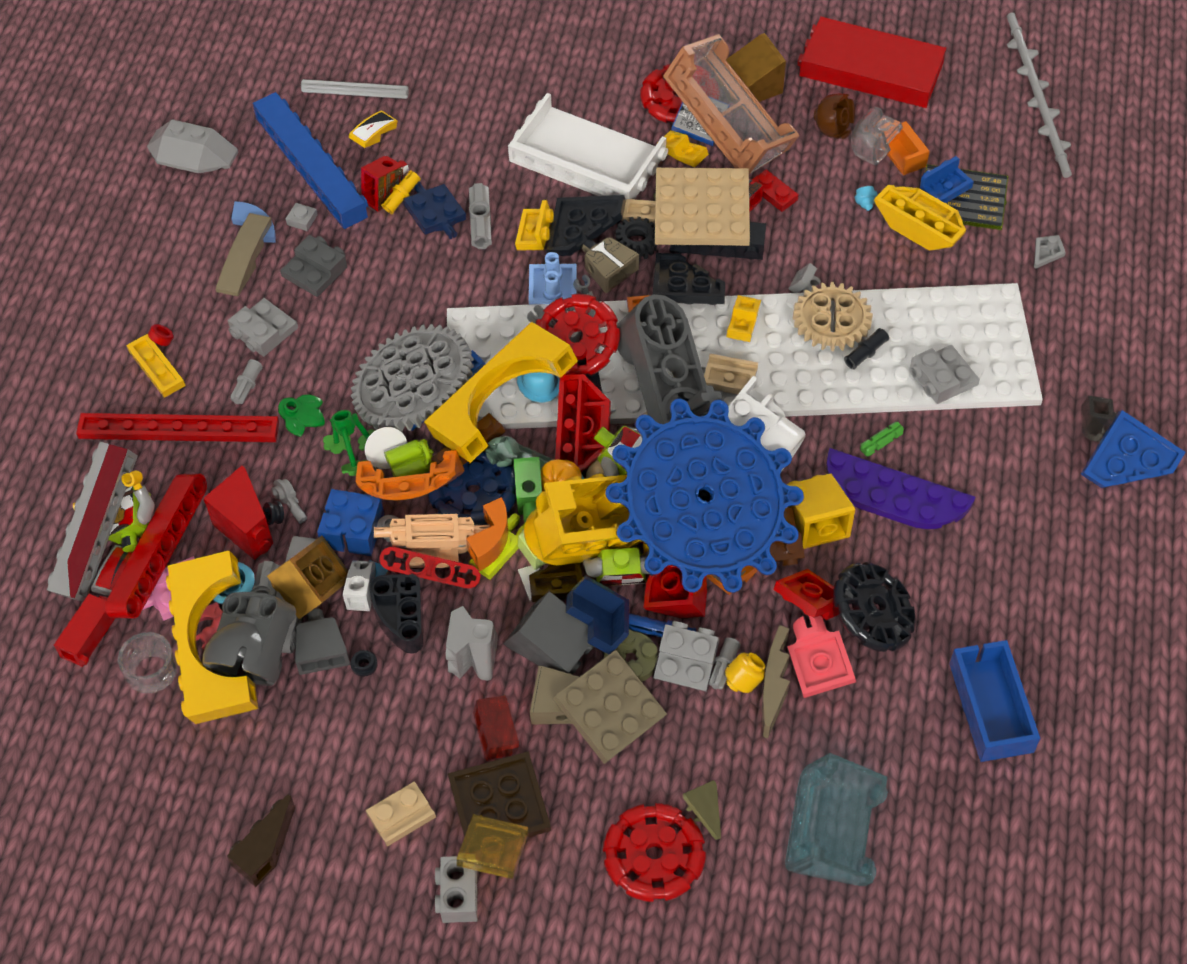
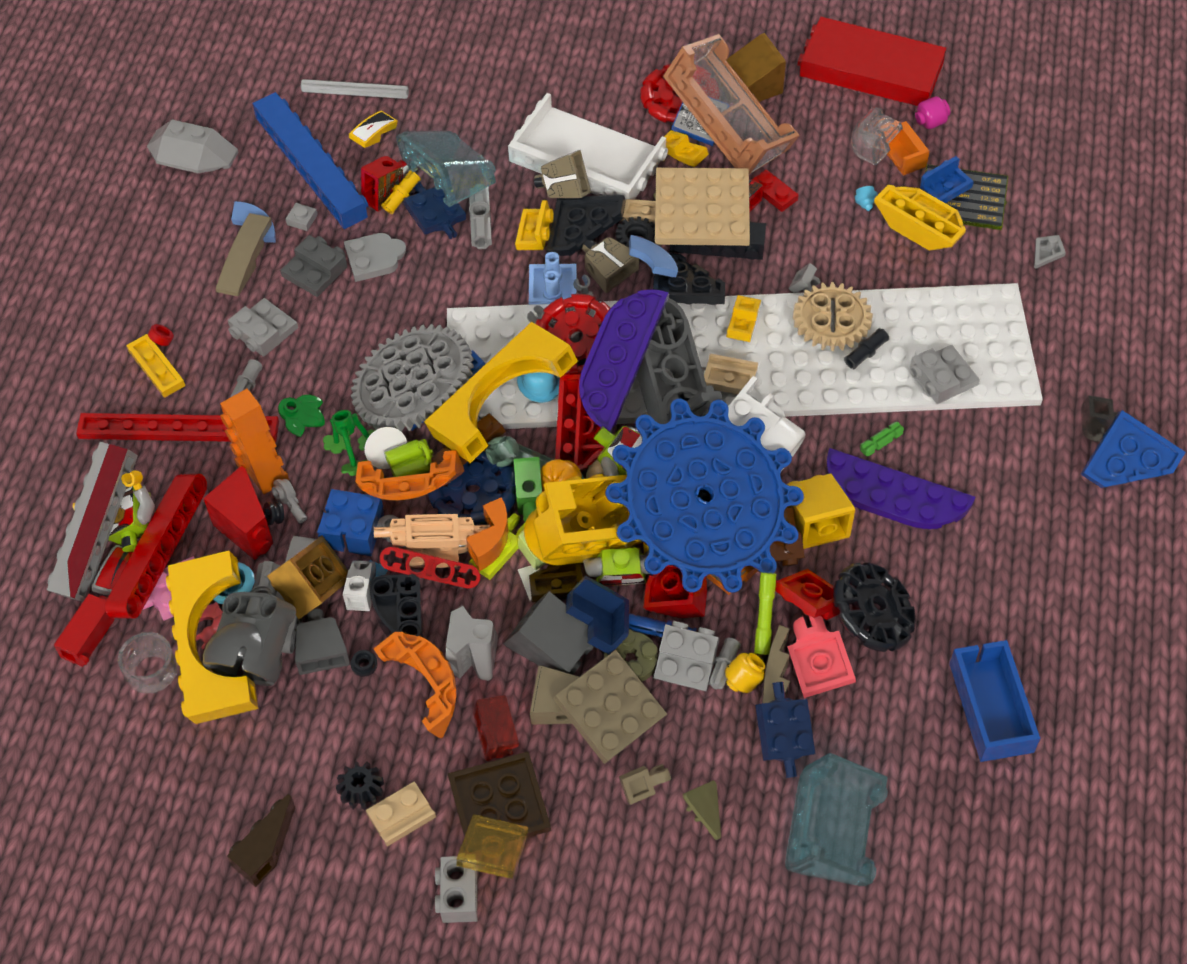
red plate [603,803,706,902] -> none
reddish brown cylinder [814,93,855,139] -> none
light grey plant [1007,13,1072,178] -> none
none -> orange wedge [220,388,290,495]
none -> black gear [336,761,384,810]
none -> light grey plate [344,233,406,282]
none -> orange windscreen [374,632,456,738]
none -> clear light blue windscreen [396,131,496,207]
none -> dark tan torso [534,150,591,198]
none -> dark purple plate [579,290,669,433]
none -> dark tan plate [619,764,671,805]
none -> medium blue tile [629,235,678,277]
none -> lime piece [754,572,777,655]
none -> dark blue plate [755,682,816,778]
none -> dark pink head [915,96,950,129]

